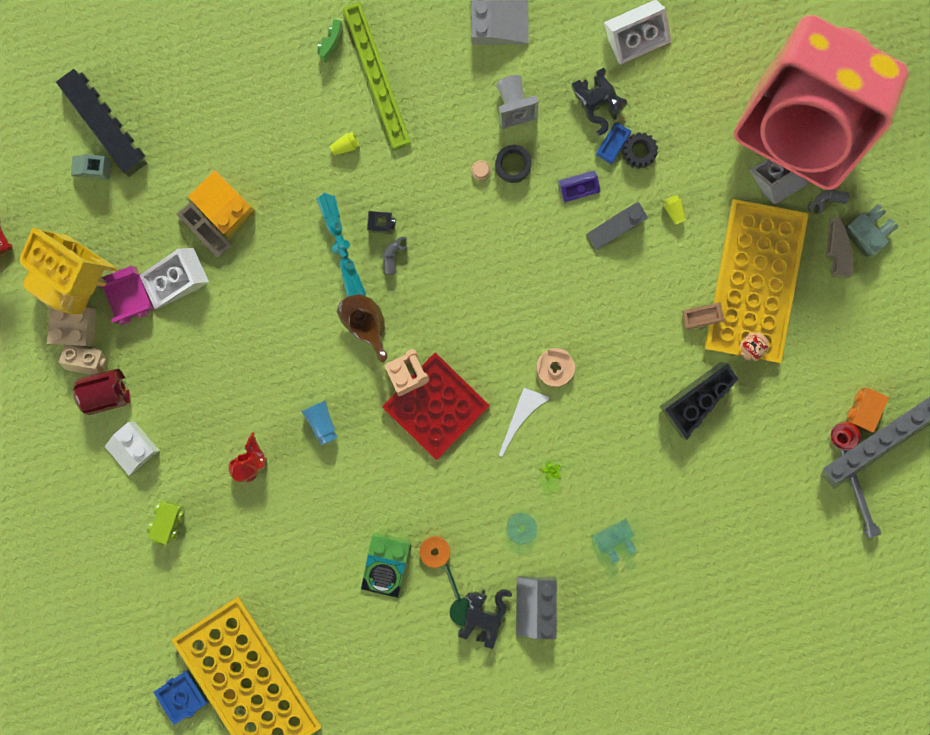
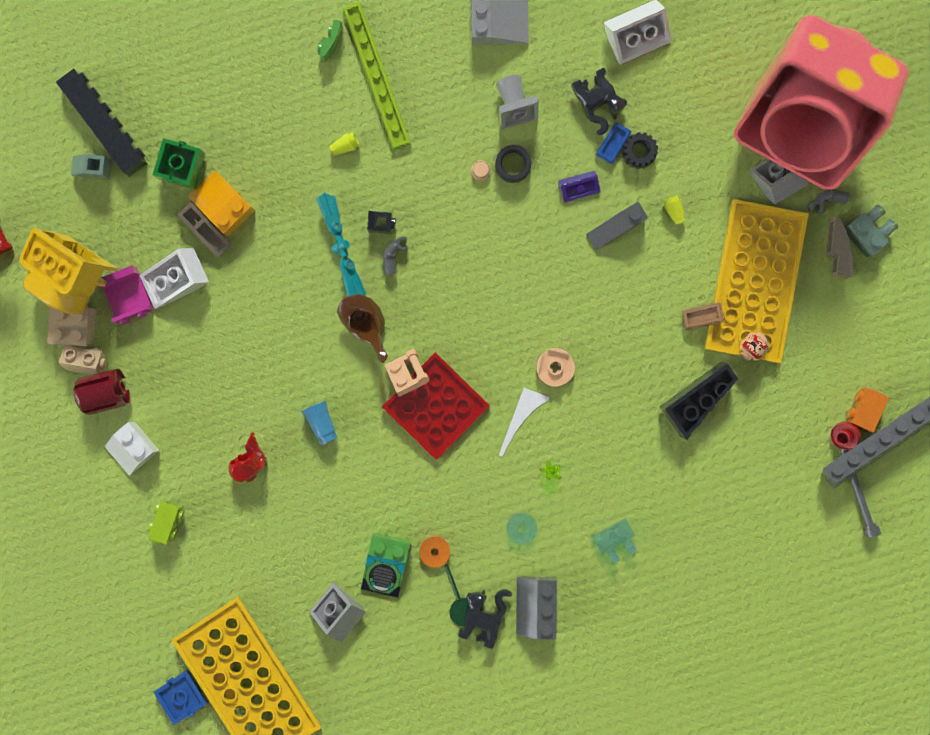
none -> green brick [152,138,206,190]
none -> light grey slope [309,582,366,642]

